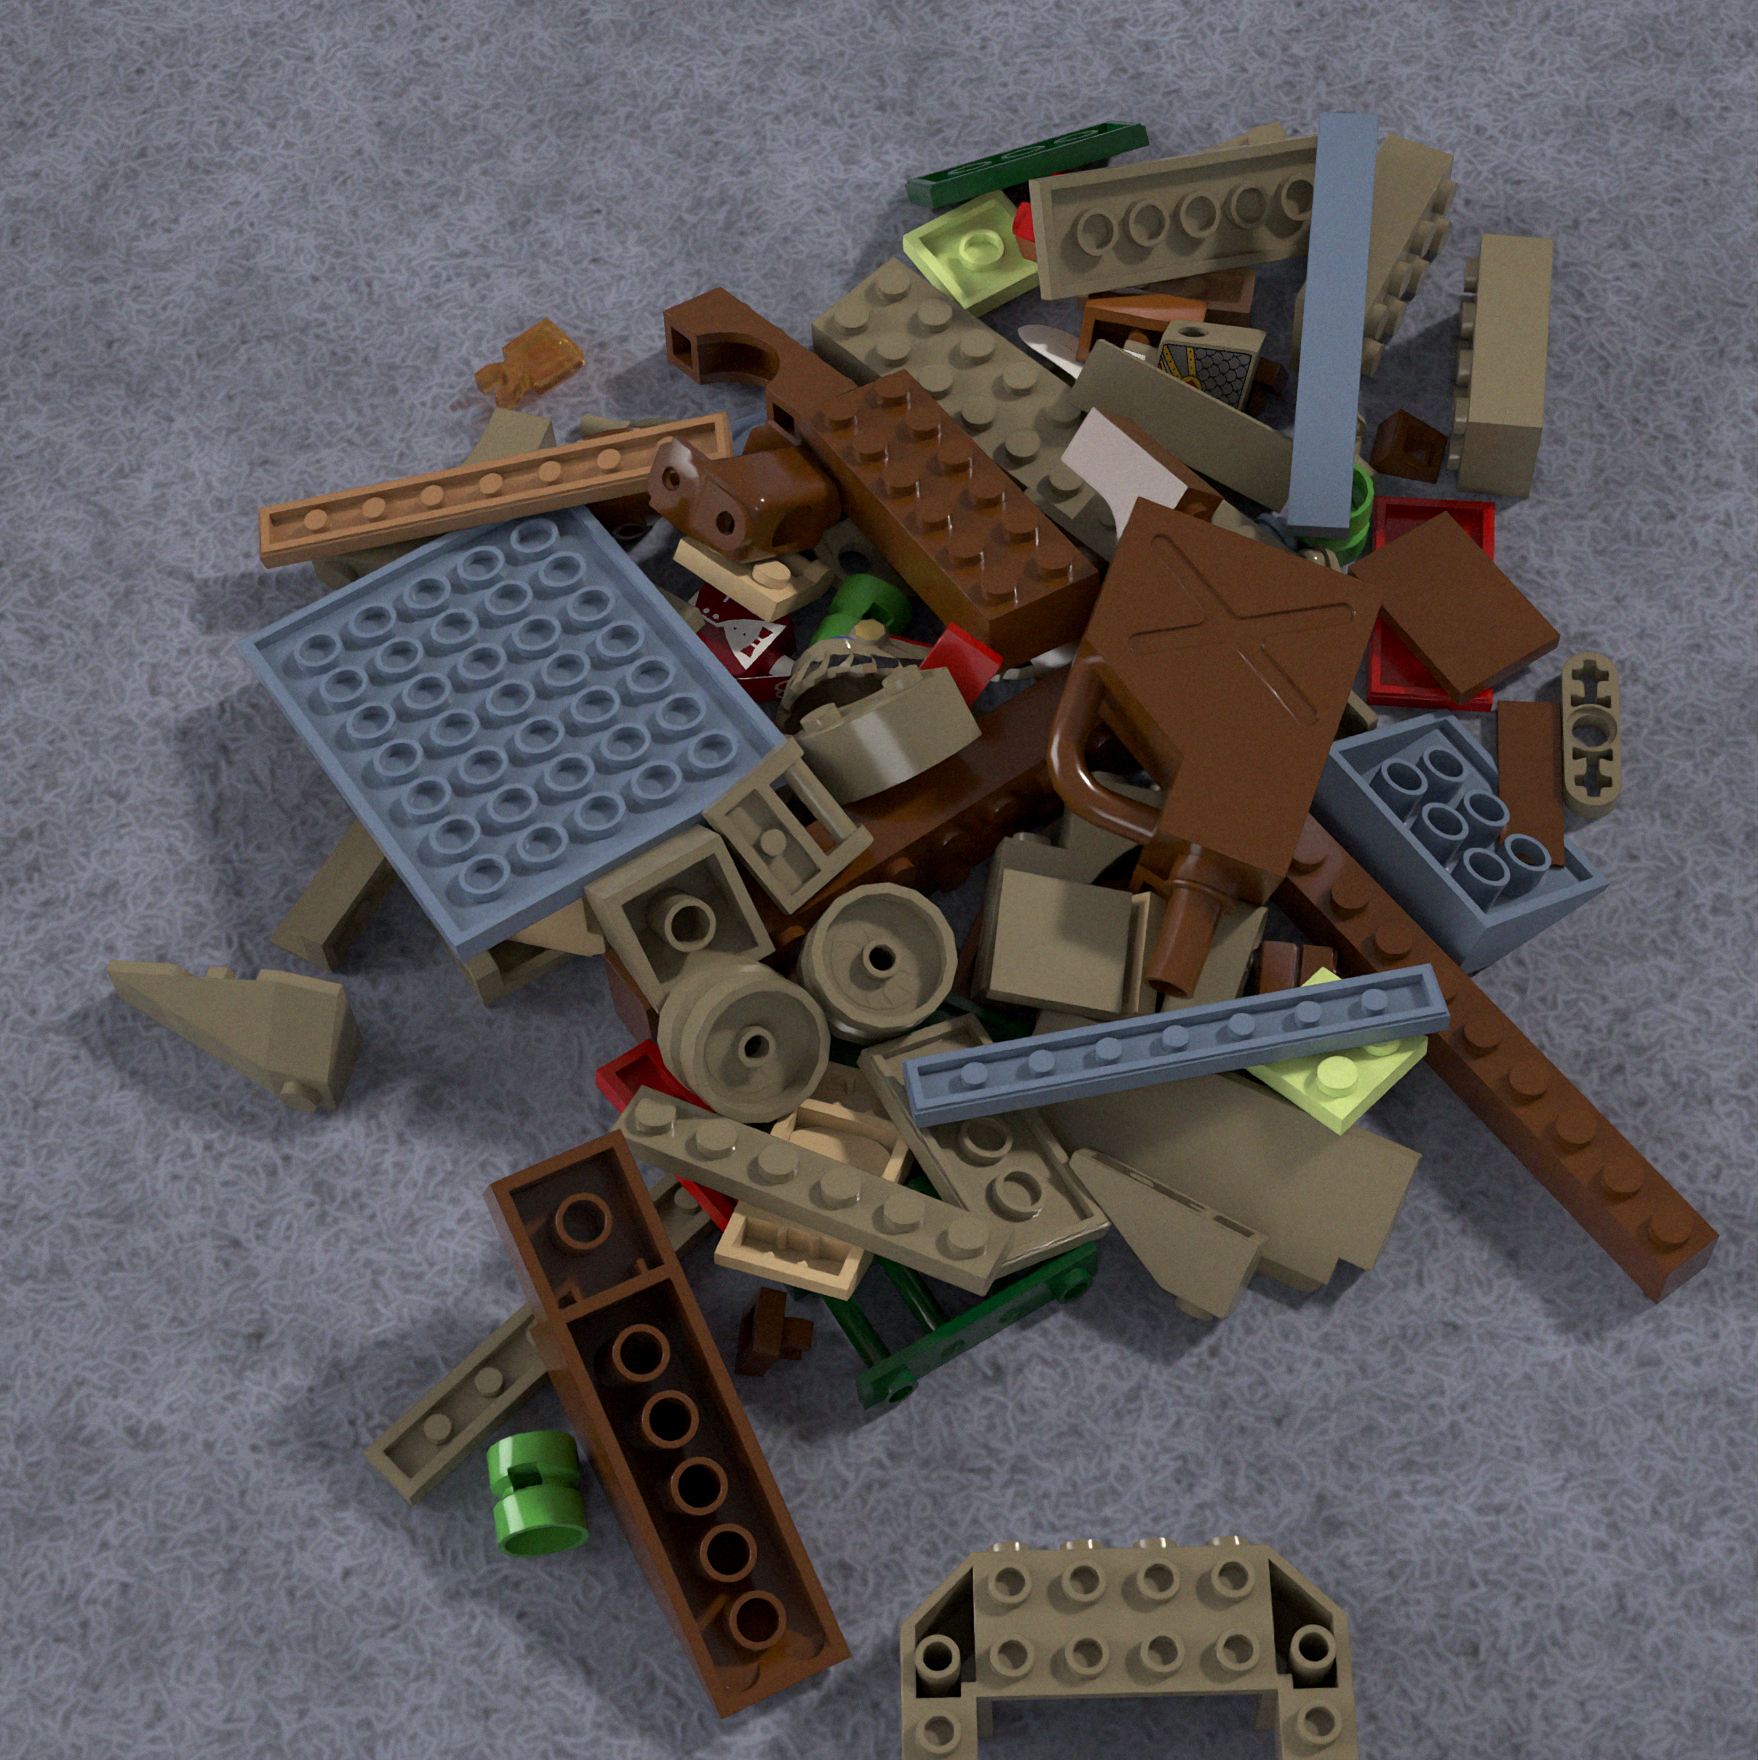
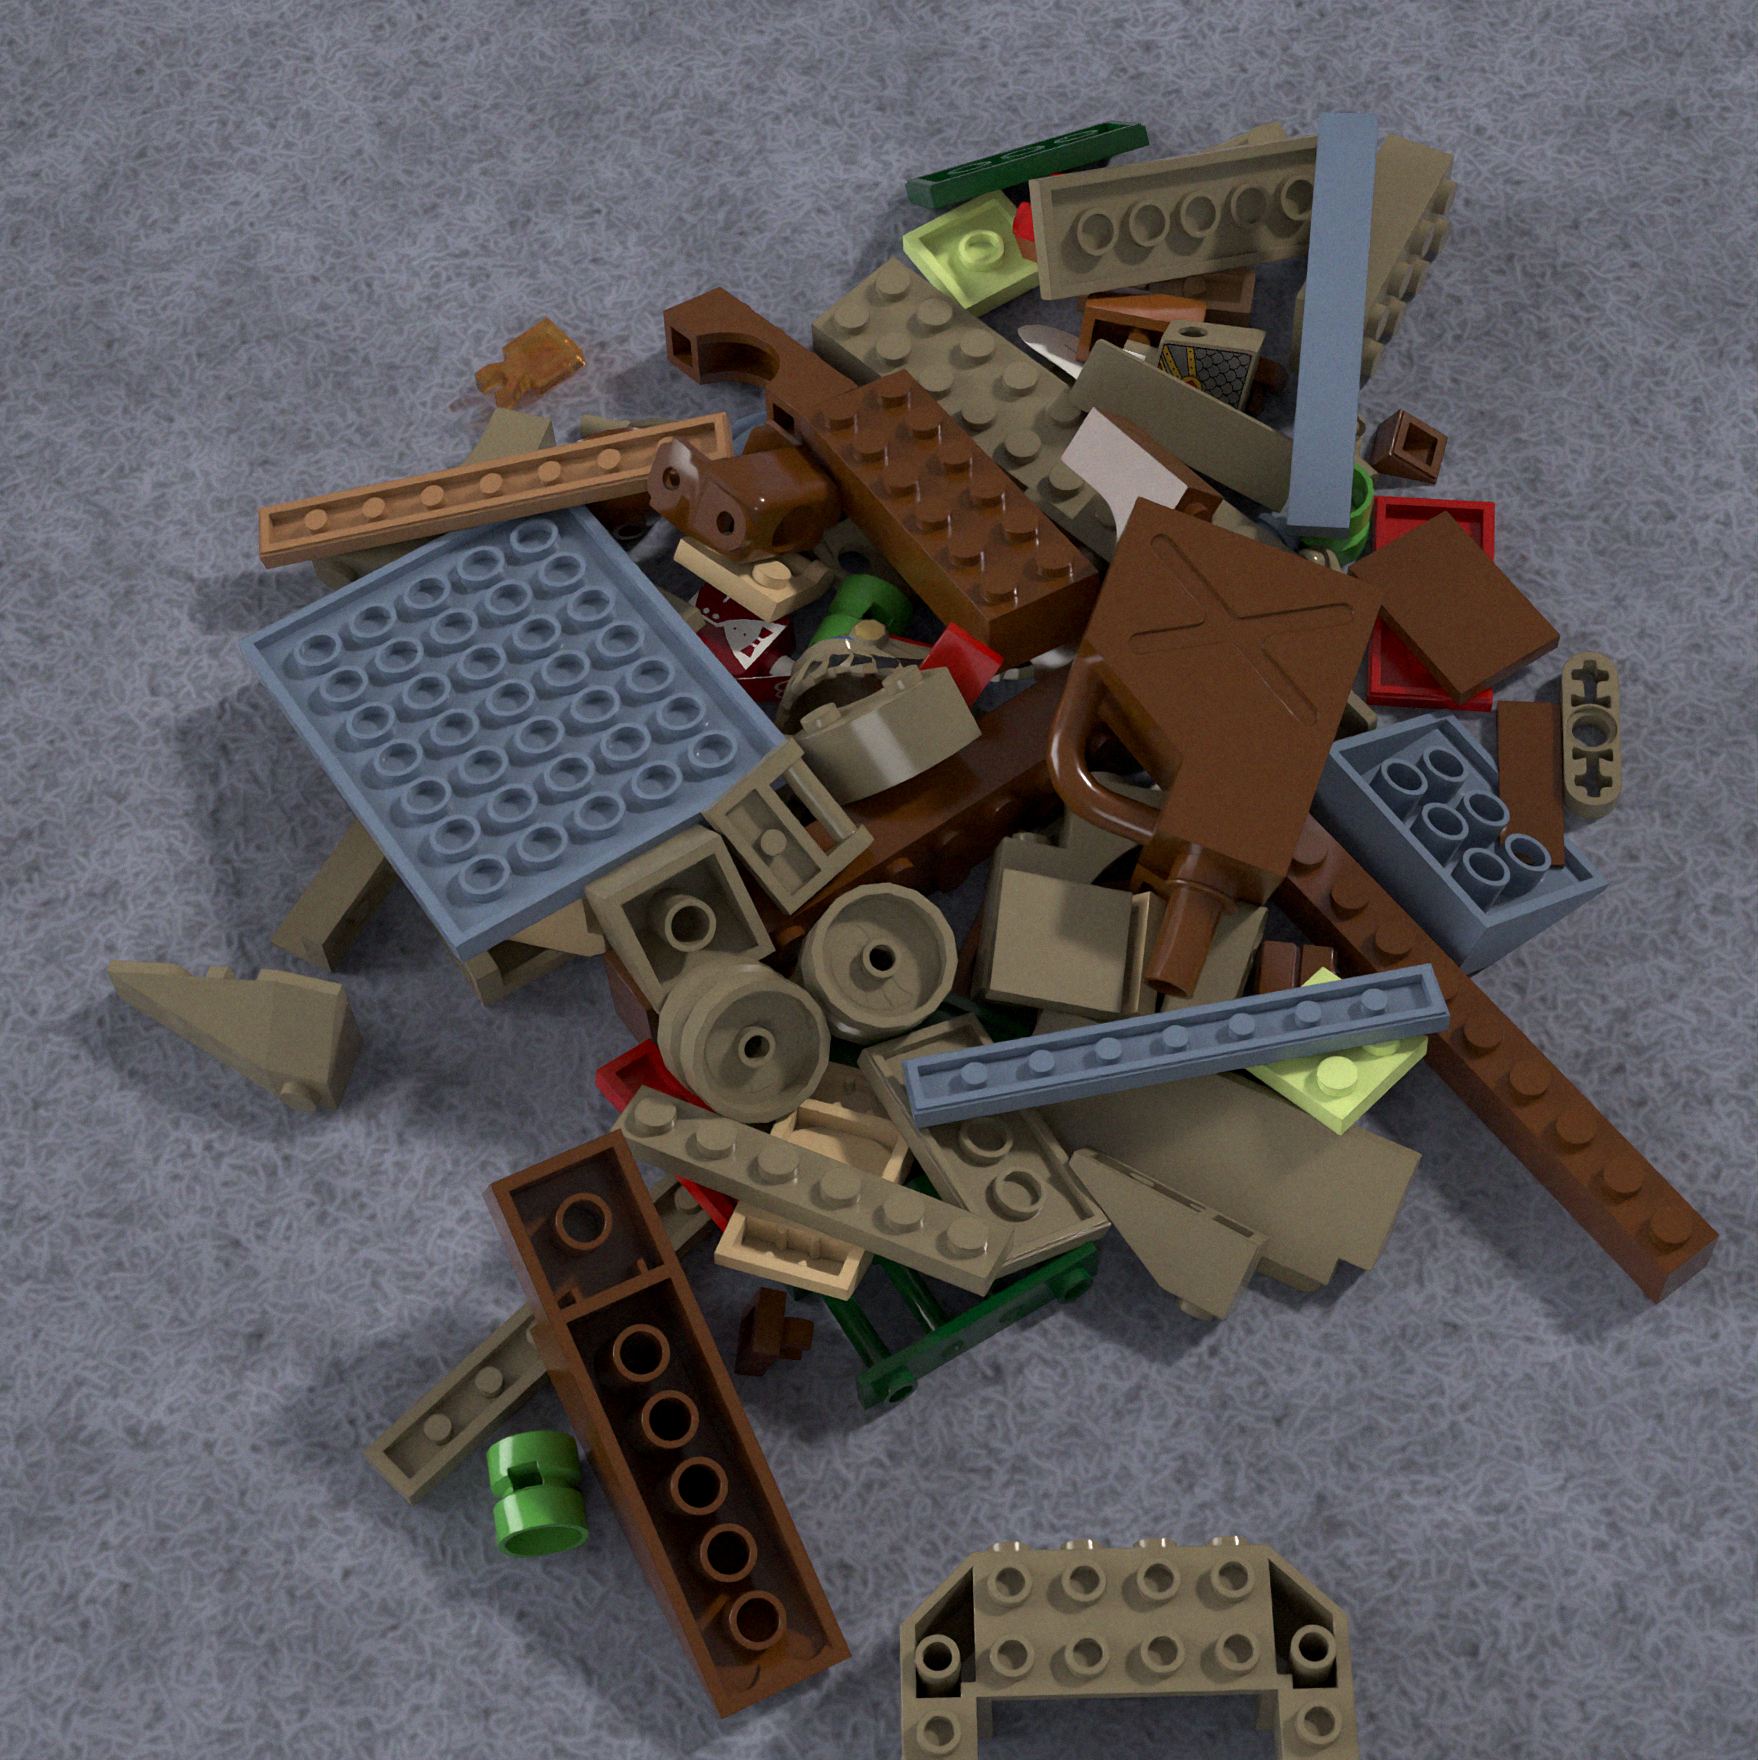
dark tan brick [1446,233,1554,498] -> none

